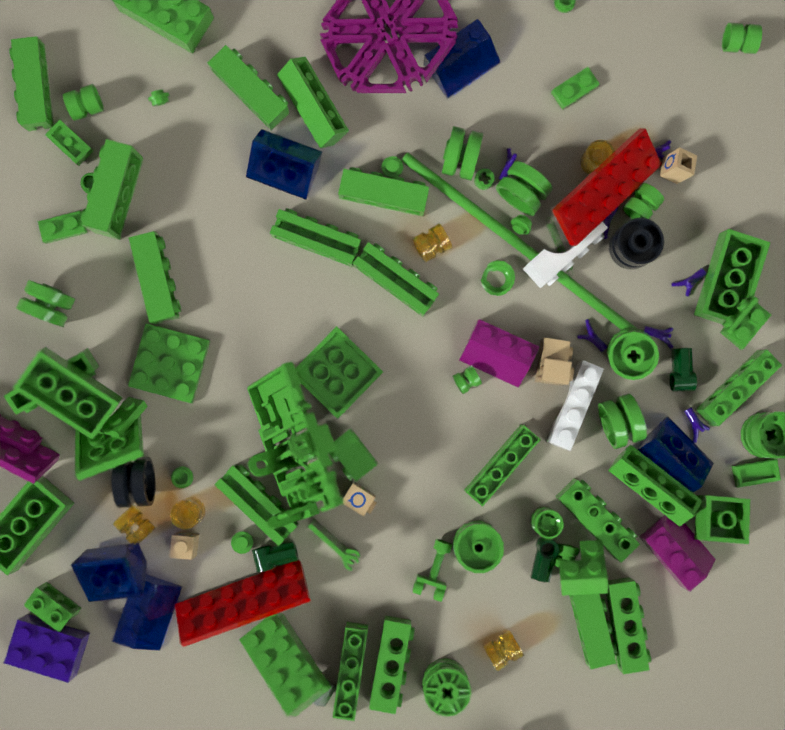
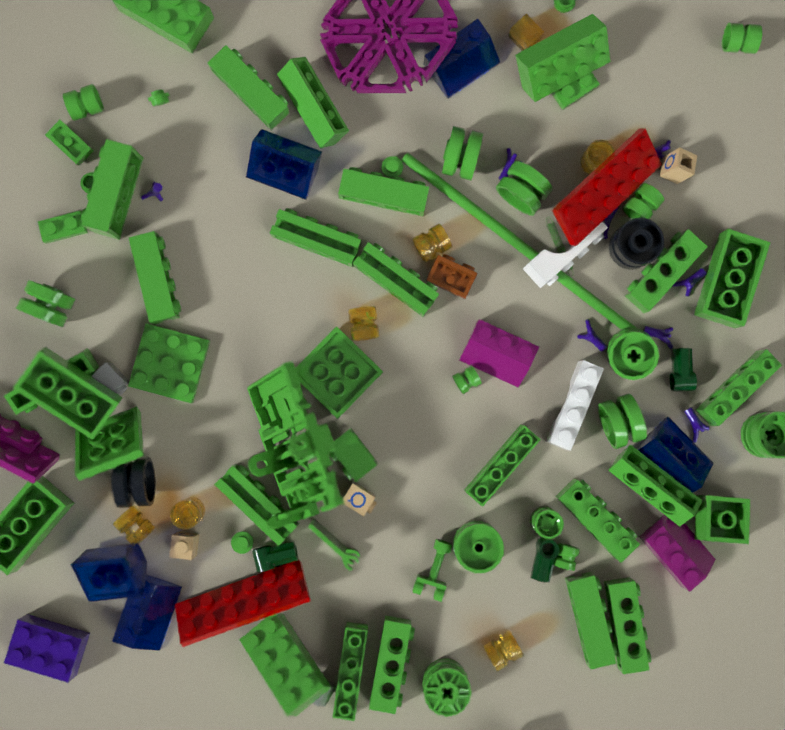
bright green brick [9,36,54,131] -> none
bright green bracket [24,582,81,632] -> none
bright green plate [101,397,148,438] -> none
bright green plate [171,466,194,488] -> none
bright green bush [474,168,495,190] -> none
bright green piece [481,260,515,296] -> none
bright green plate [511,215,532,235] -> none
tan brick [535,338,574,386] -> none
bright green brick [559,540,608,596] -> none
bright green bracket [720,296,771,350] -> none
bright green tile [732,458,781,488] -> none
none -> light grey brick [91,362,129,395]
none -> dark purple bar [141,182,163,201]
none -> clear yellow wheel [348,306,380,341]
none -> dark orange bracket [426,254,478,299]
none -> clear yellow brick [508,13,544,51]
none -> bright green brick [515,14,611,102]
none -> bright green brick [625,229,708,313]

